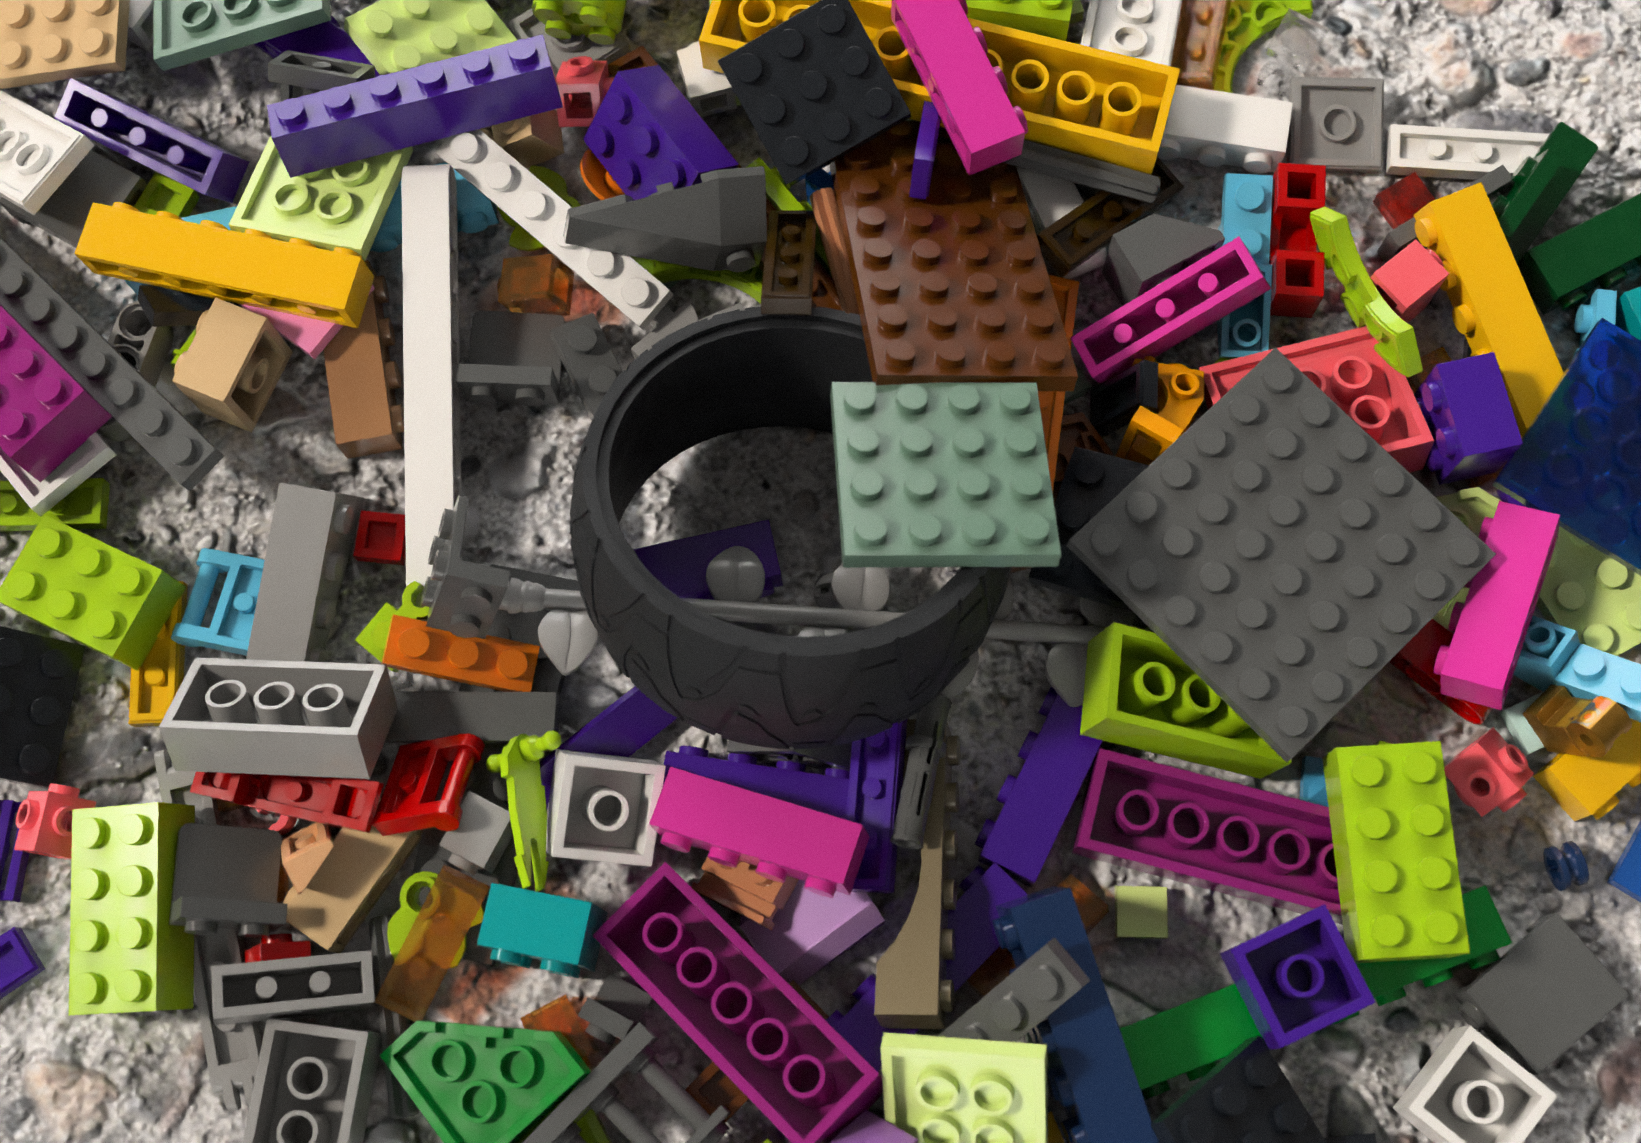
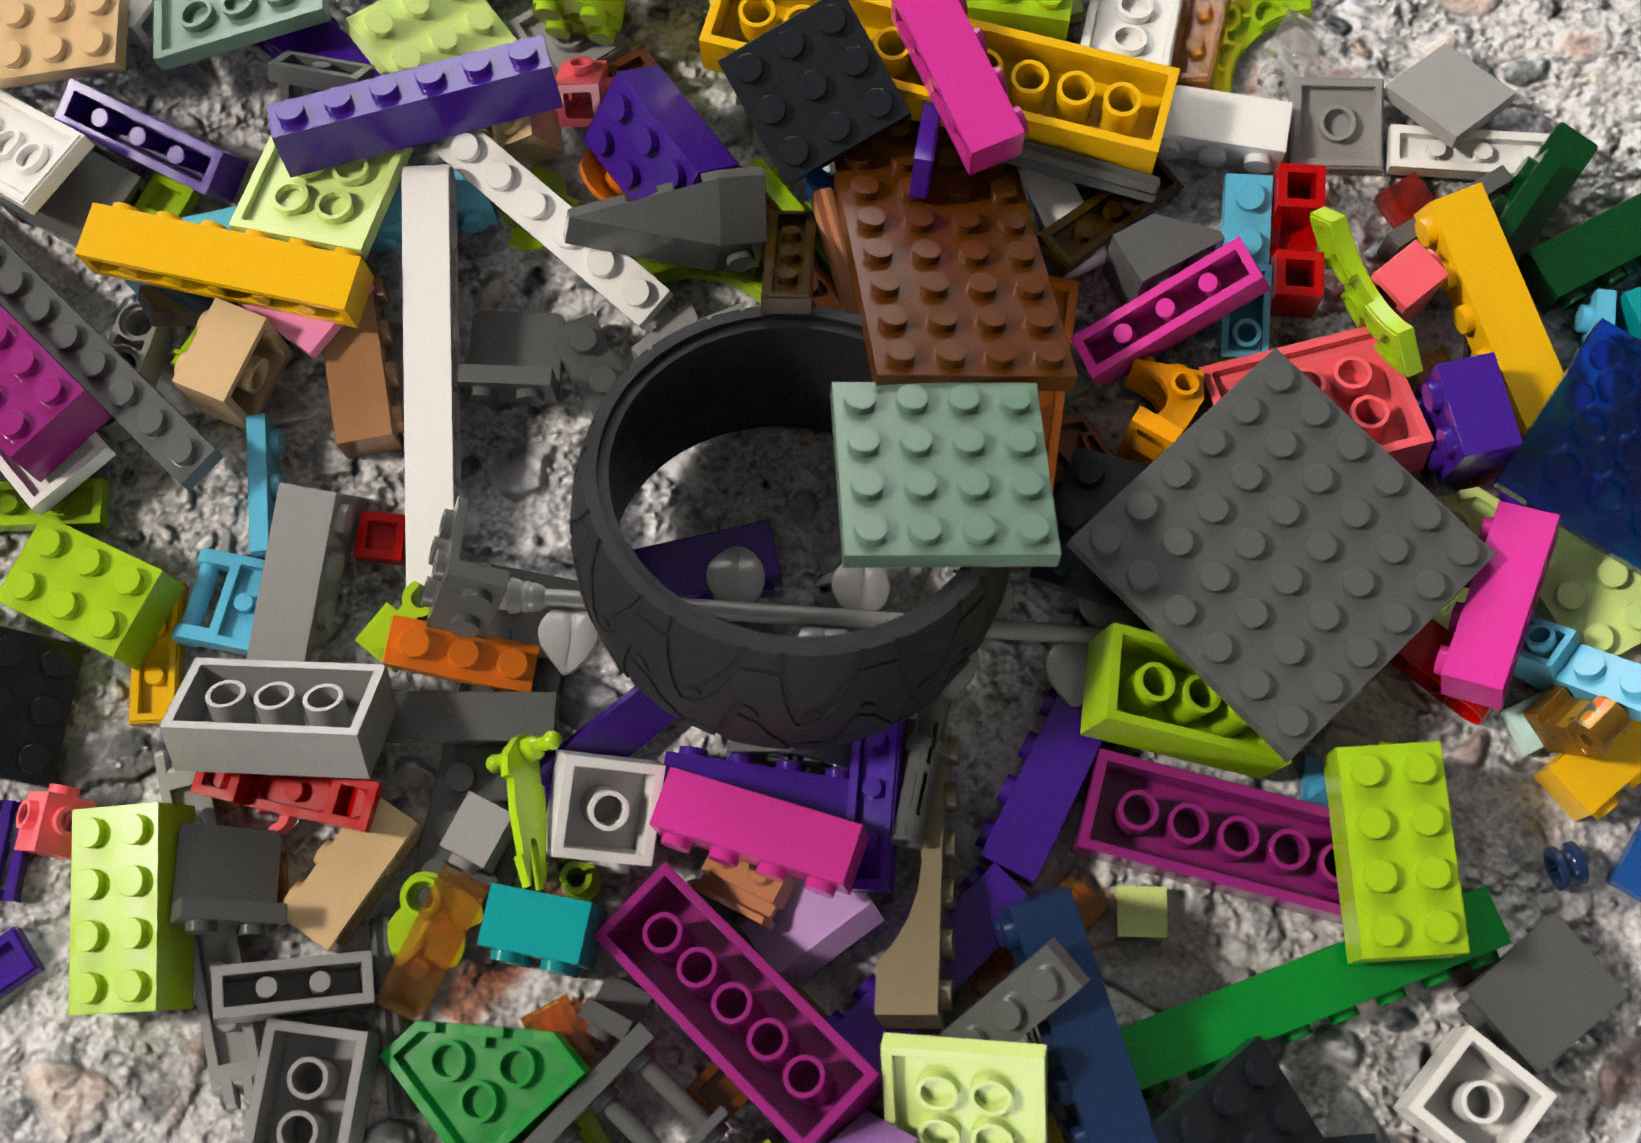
red plate [244,933,311,963] -> none
light nougat slope [281,823,334,895] -> none
red plate [372,733,485,836] -> none
clear orange brick [497,254,575,316] -> none
white brick [677,41,737,118] -> none
black tile [1090,360,1158,437] -> none
dark purple brick [1220,904,1376,1050] -> none
coral brick [1444,727,1534,817] -> none
none -> medium azure plate [246,413,286,560]
none -> lime pin [559,861,602,901]
none -> light grey tile [1384,43,1516,148]

